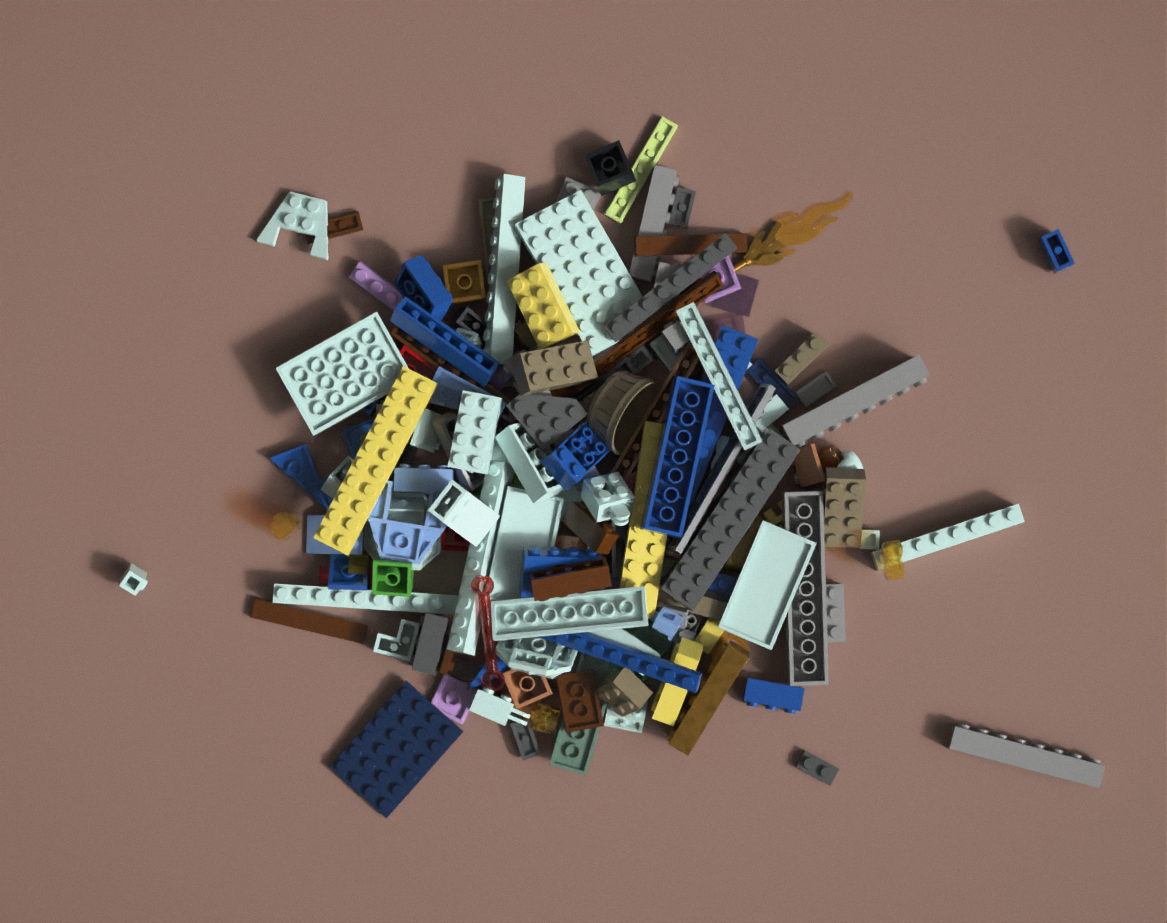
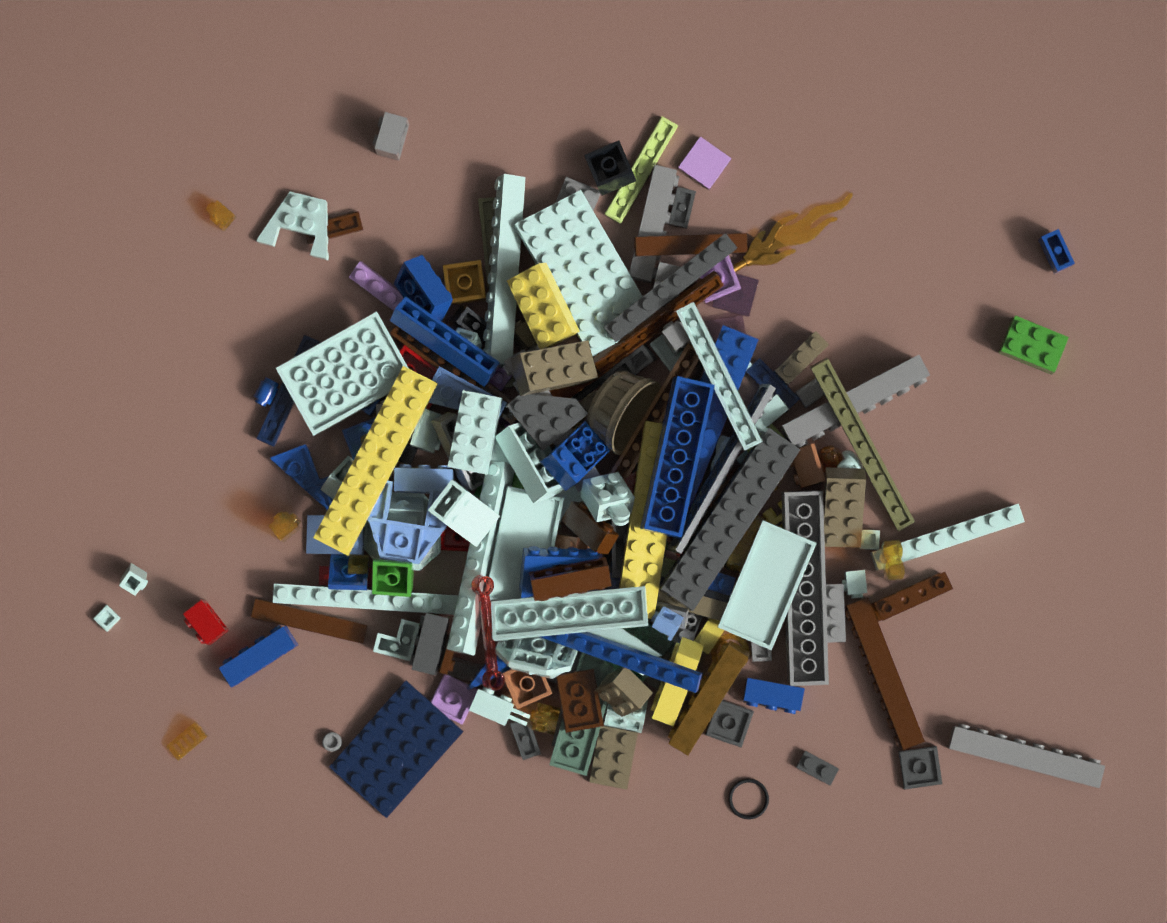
none -> light aqua tile [93,605,121,632]
none -> clear yellow slope [167,721,209,761]
none -> red brick [183,600,230,645]
none -> clear yellow brick [205,200,237,231]
none -> blue brick [219,625,298,688]
none -> blue brick [253,377,279,407]
none -> dark blue plate [257,335,322,447]
none -> light grey tile [322,732,342,752]
none -> light grey brick [373,112,409,161]
none -> dark tan plate [589,726,638,790]
none -> lavender tile [678,137,731,190]
none -> dark grey tile [705,700,754,748]
none -> black tyre [728,779,769,820]
none -> light grey plate [751,642,772,662]
none -> olive plate [810,357,915,532]
none -> light aqua brick [842,570,867,598]
none -> reddish brown brick [845,597,925,750]
none -> reddish brown fence [871,572,953,622]
none -> dark grey tile [898,746,942,790]
none -> bright green brick [998,315,1069,375]

